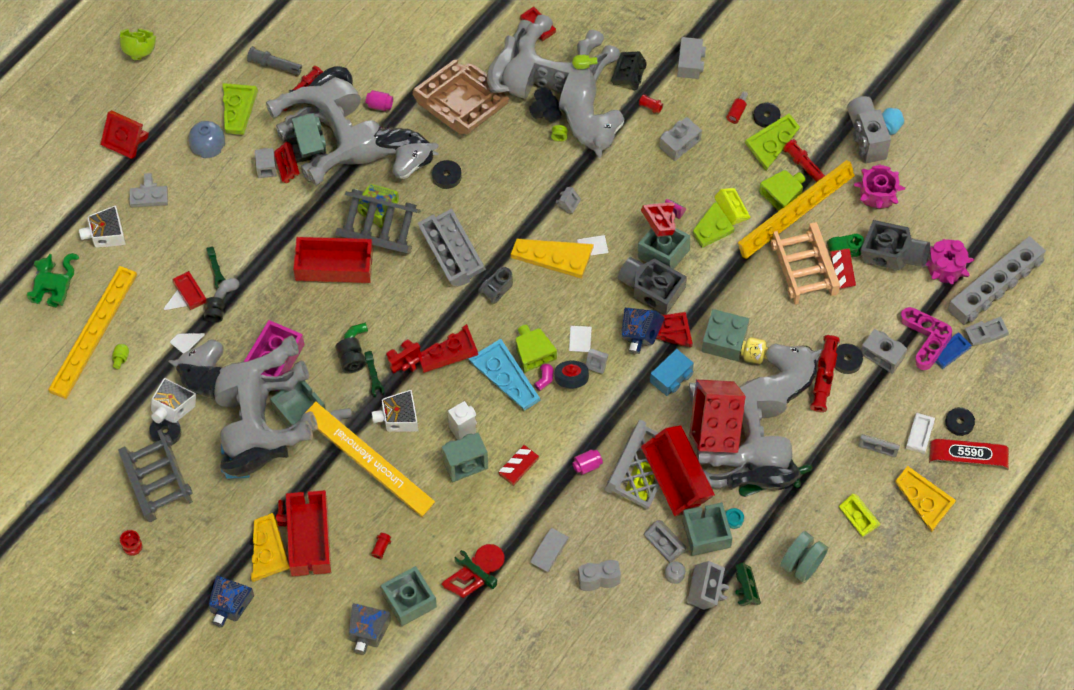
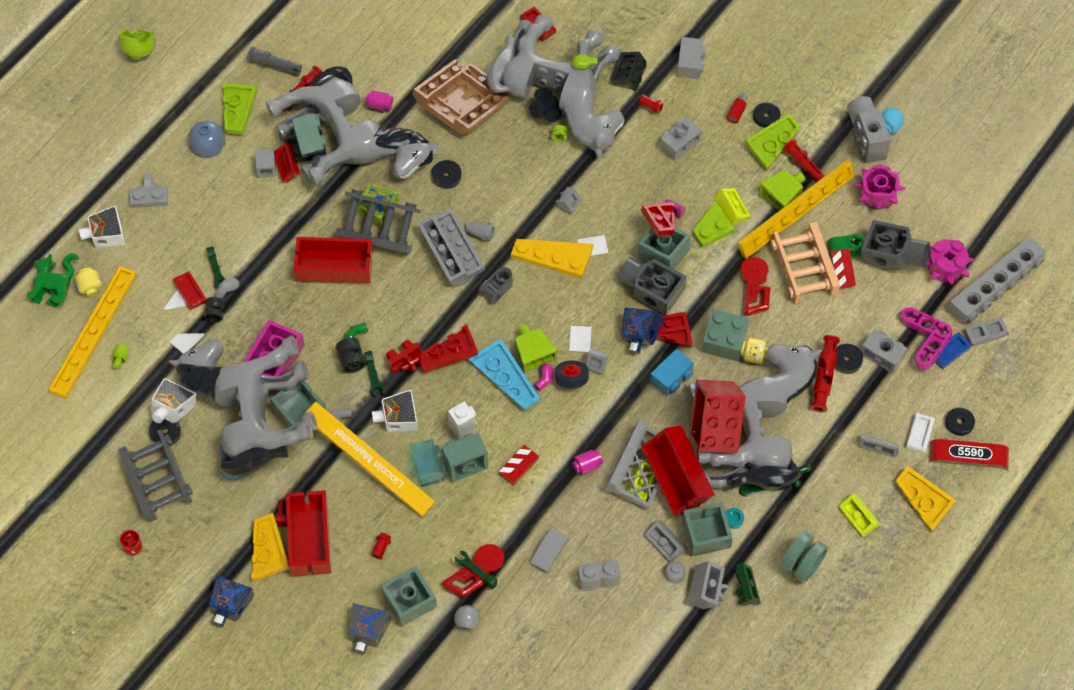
red bracket [100,110,149,159] -> none
none -> light yellow head [75,267,102,297]
none -> clear light blue brick [410,439,447,487]
none -> light grey piece [454,605,480,629]
none -> light grey cone [466,222,495,241]
none -> red piece [741,257,771,315]

